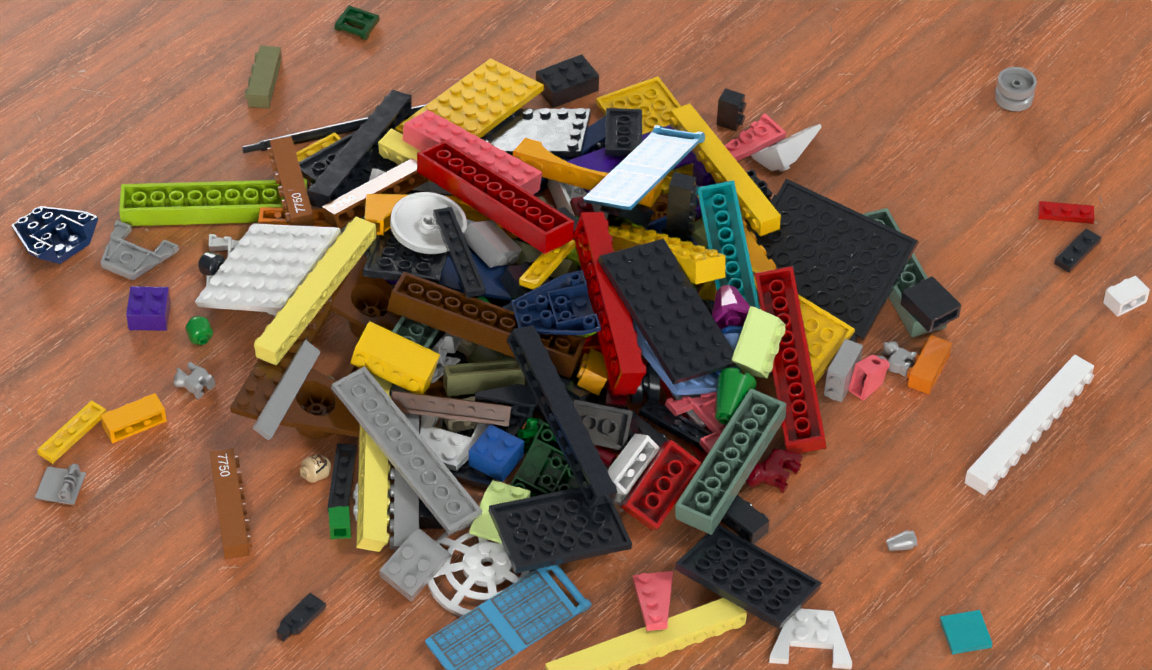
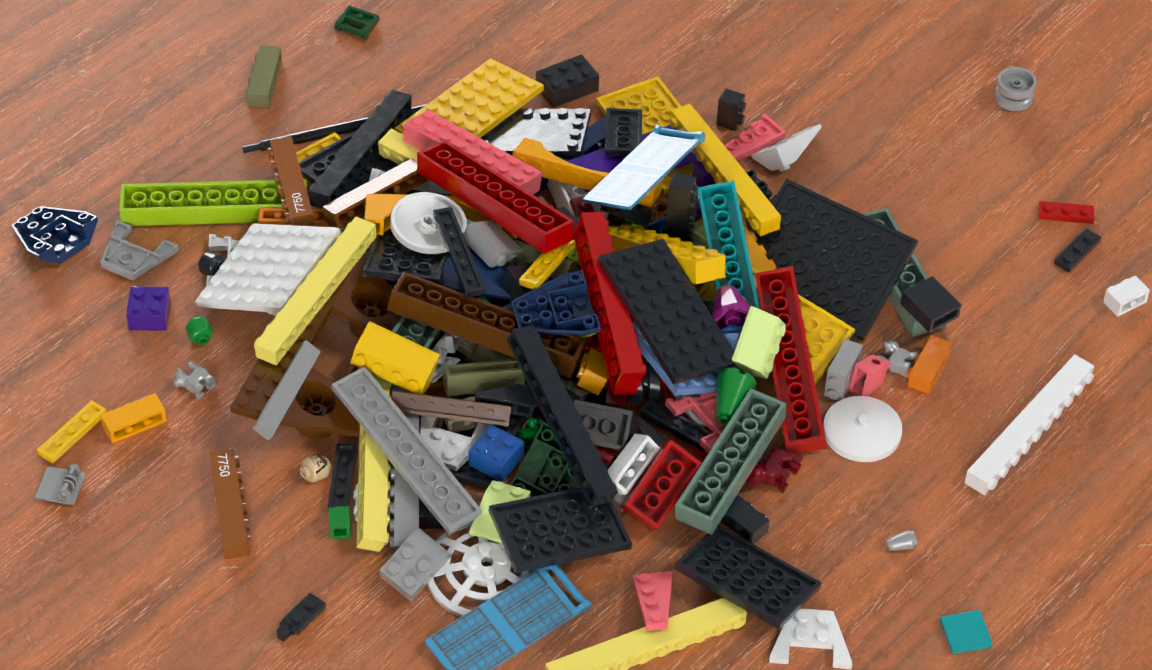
none -> white dish [823,396,902,462]

